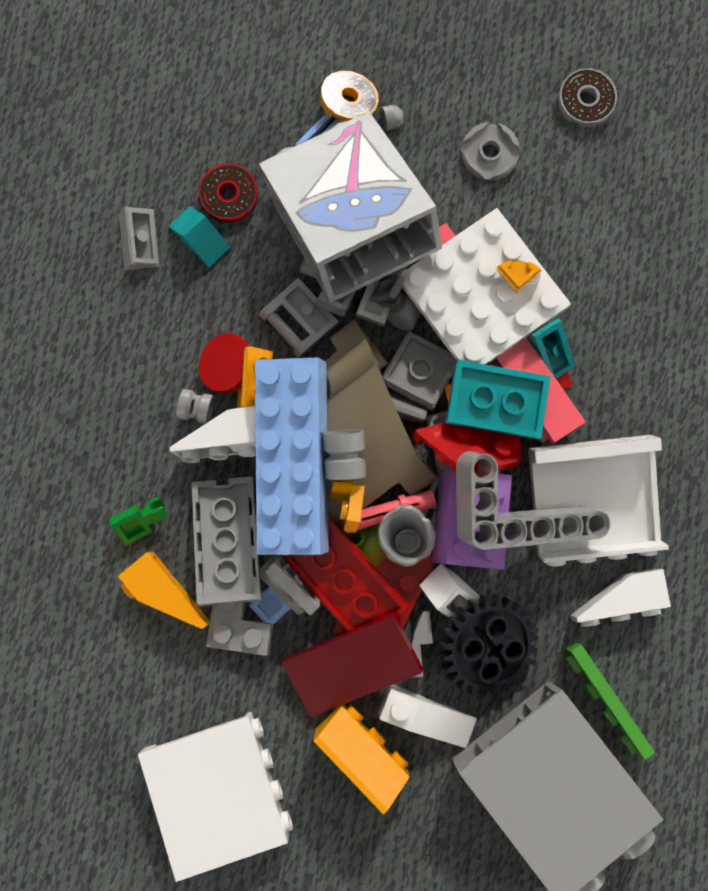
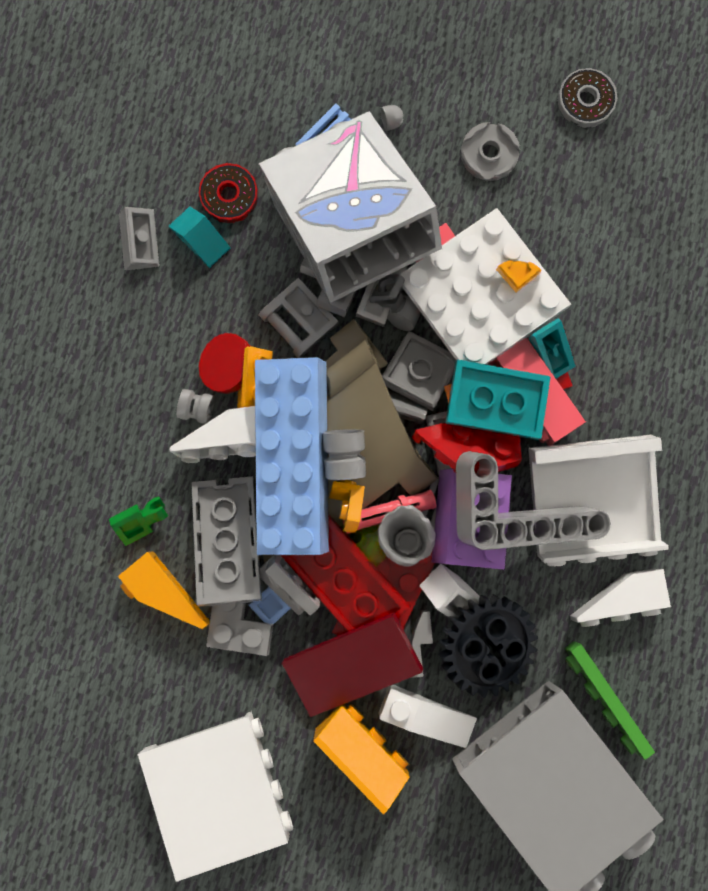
tile [320,71,379,122] -> none

